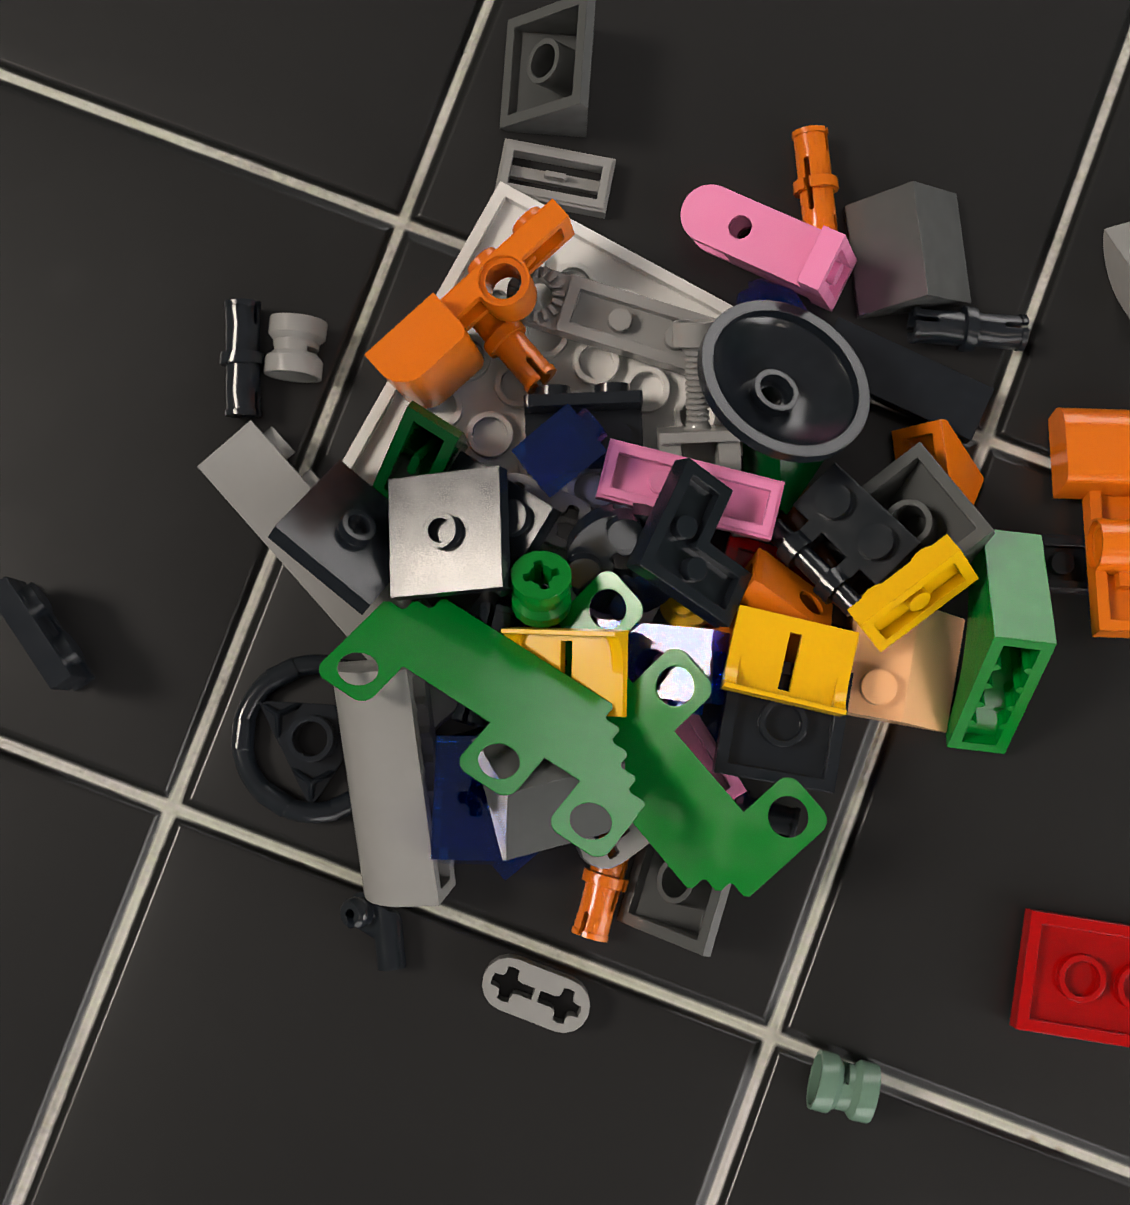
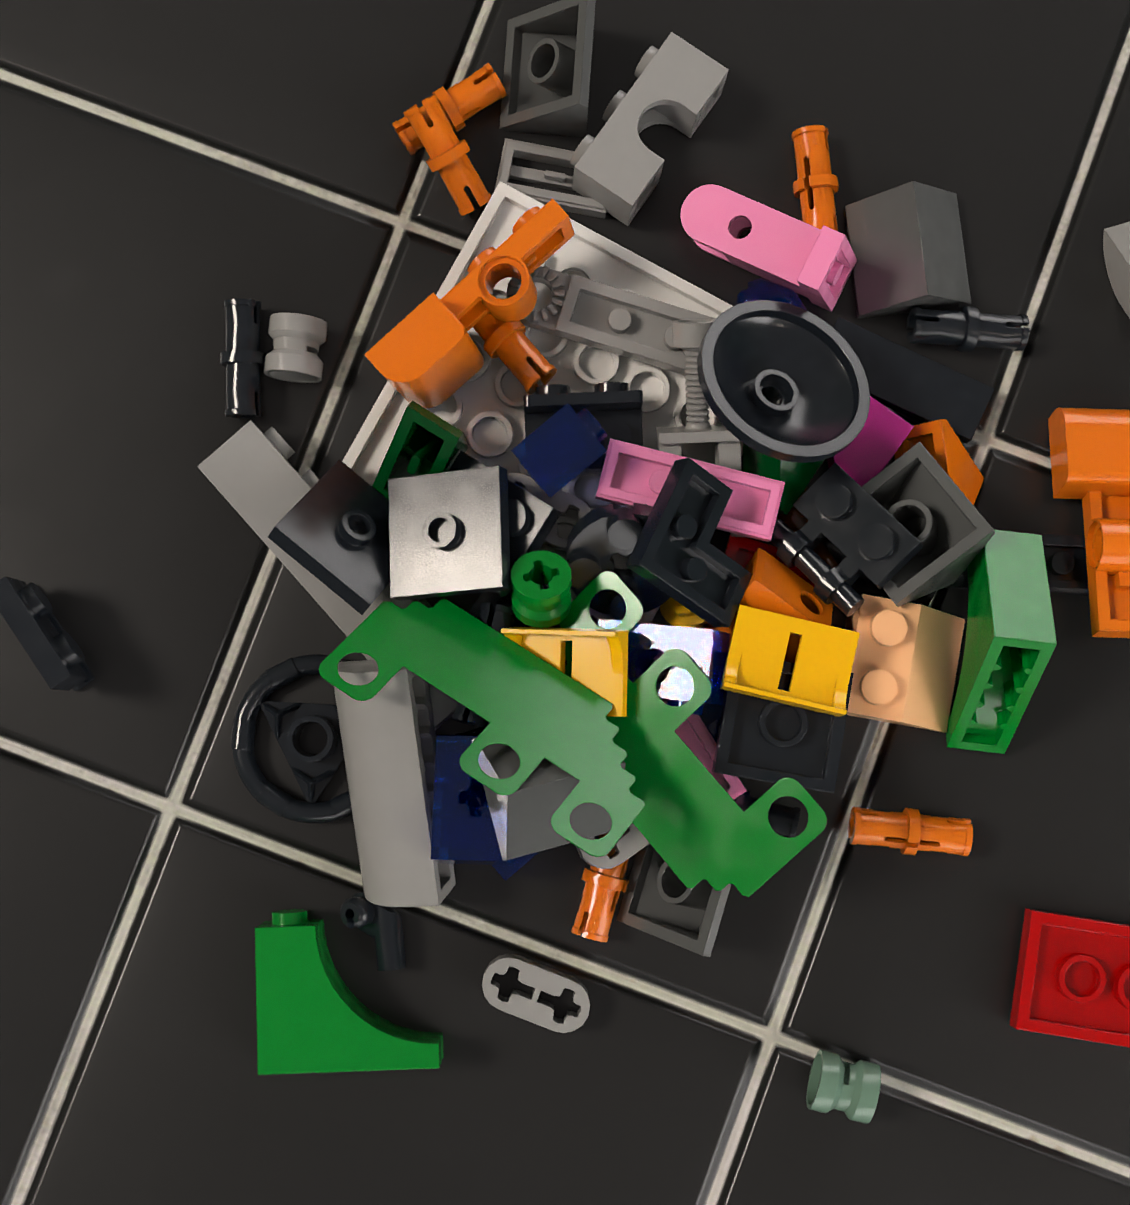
yellow plate [847,534,979,653] -> none
none -> green arch [255,909,444,1075]
none -> orange pin [392,63,507,156]
none -> orange pin [403,94,492,216]
none -> light grey arch [570,32,729,226]
none -> dark pink slope [827,396,914,487]
none -> orange pin [848,807,973,856]

